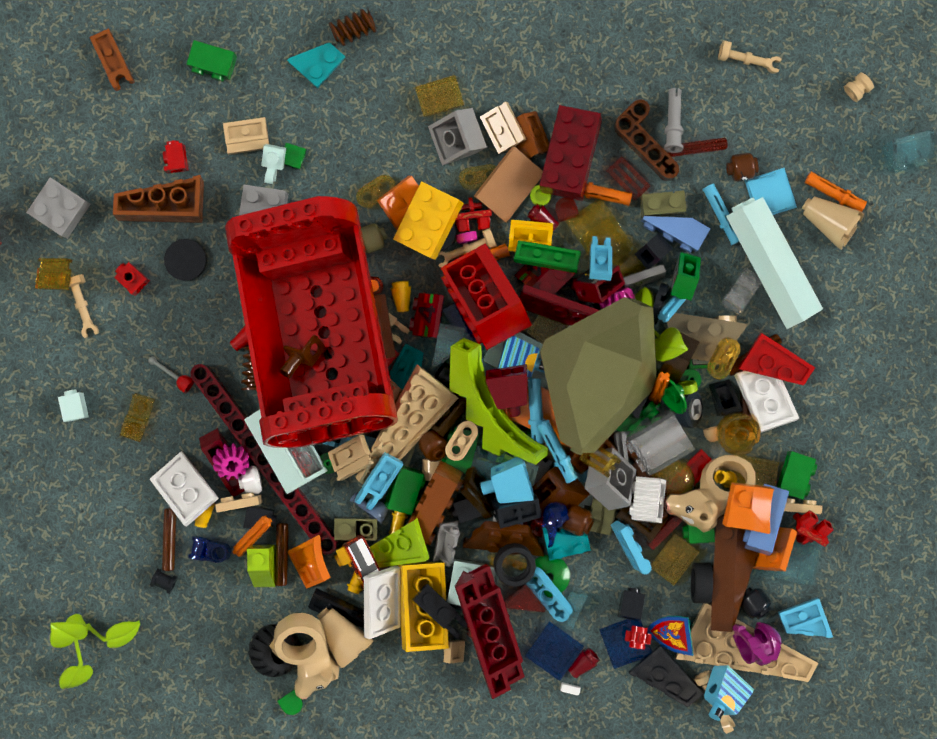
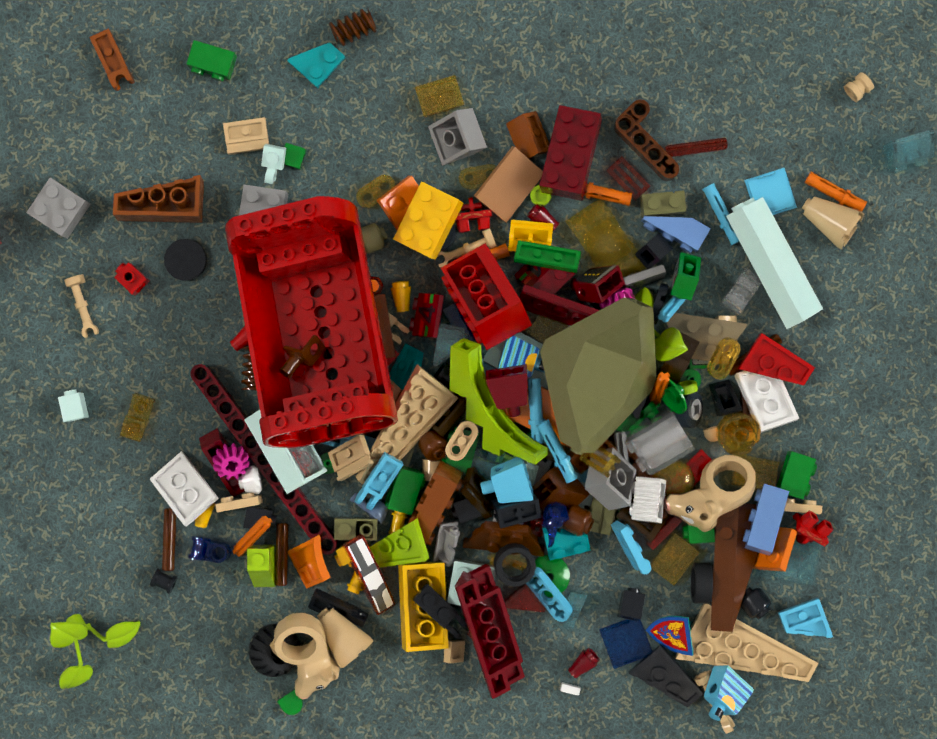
clear yellow plate [35,258,72,290] -> none
hinge [148,356,195,394] -> none
red brick [163,140,189,174] -> none
white tile [364,566,400,639] -> none
dark pink tile [456,231,478,244] -> none
plate [480,102,527,154] -> none
clear blue tile [525,621,584,681] -> none
clear red tile [555,197,580,222] -> none
medium azure hinge [589,236,612,281] -> none
red gear [625,626,652,649] -> none
light grey pin [664,88,684,153] -> none
yellow pin [714,470,737,488] -> none
tan piece [718,41,781,74] -> none
orange plate [723,482,774,534] -> none
reddish brown head [726,153,759,182] -> none
magenta helmet [733,622,782,666] -> none

